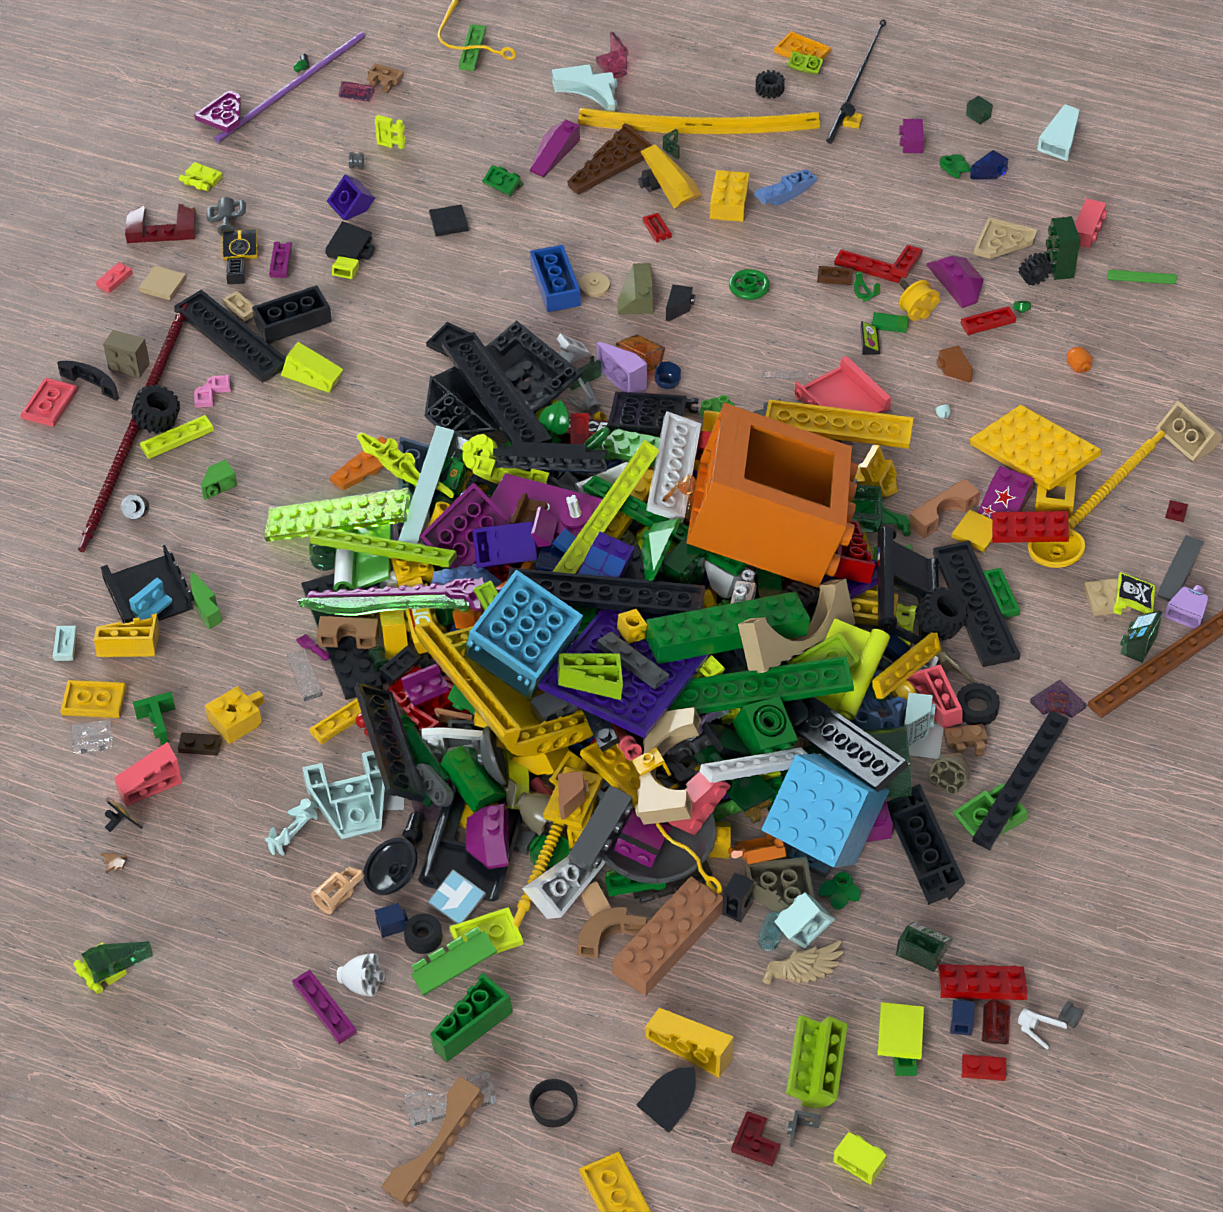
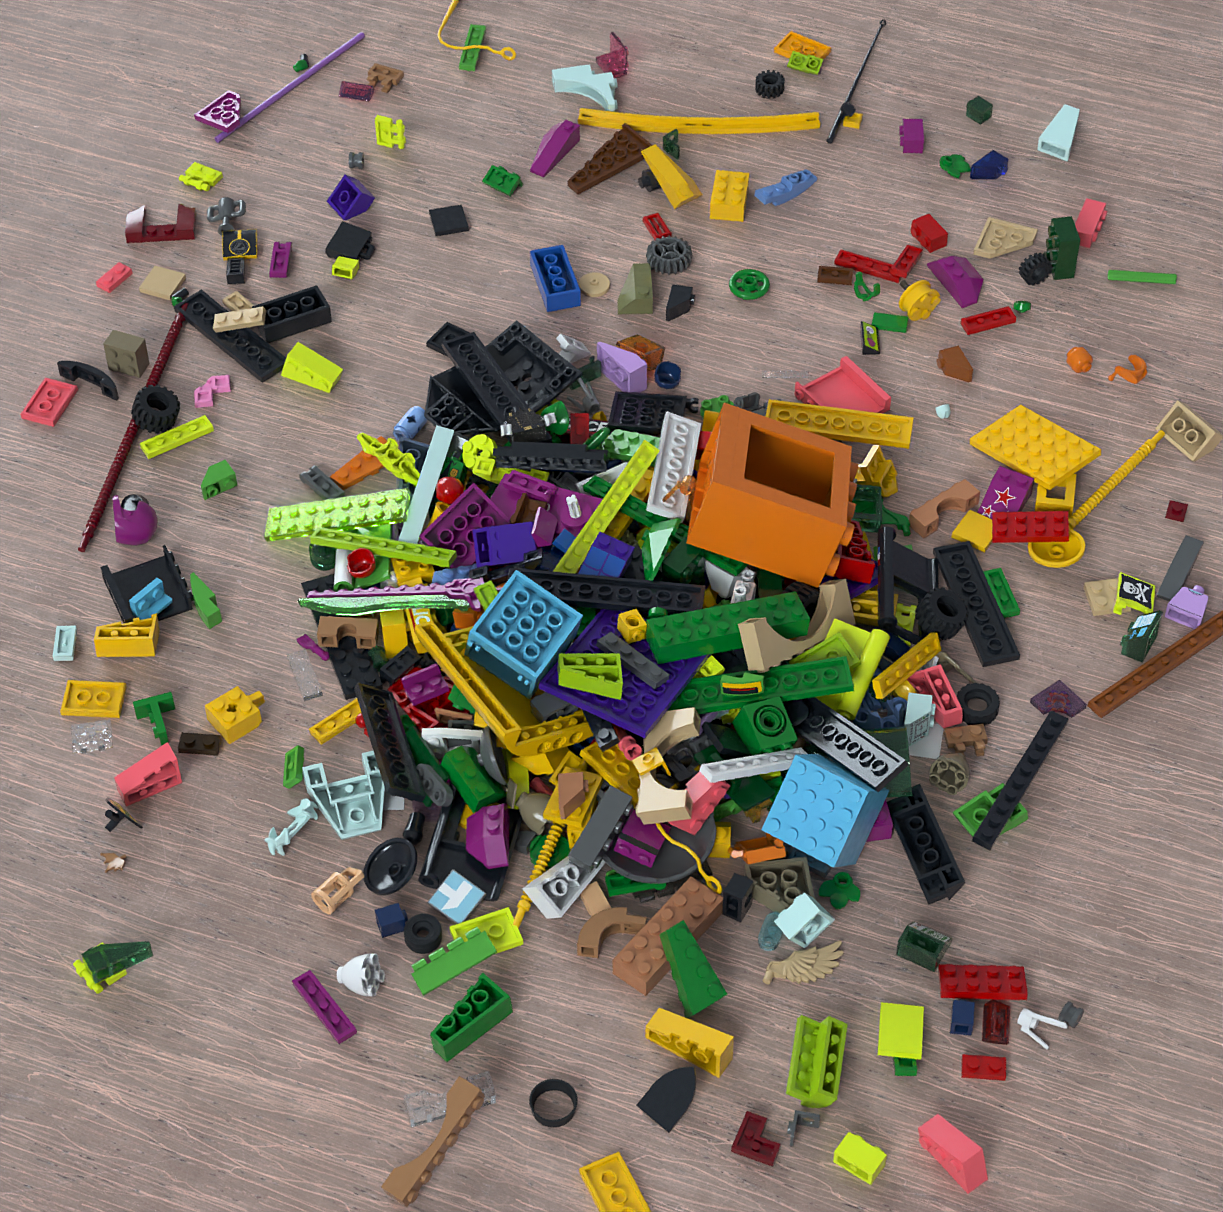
none -> magenta piece [113,495,158,546]
none -> arm [171,288,189,307]
none -> tan plate [213,307,266,332]
none -> bright green plate [283,745,304,789]
none -> dark grey plate [299,465,345,506]
none -> red hair [347,548,376,579]
none -> light blue piece [393,406,427,441]
none -> red hair [436,476,464,504]
none -> black slope [469,548,543,585]
none -> clear smoke torso [500,407,557,446]
none -> magenta plate [503,470,558,504]
none -> dark grey gear [646,235,692,275]
none -> green tile [648,607,668,619]
none -> green wedge [659,920,728,1019]
none -> slope [720,672,765,696]
none -> dark grey hinge [733,392,763,412]
none -> red brick [910,213,948,253]
none -> coral wedge [918,1114,988,1194]
none -> orange helmet [1108,355,1147,384]

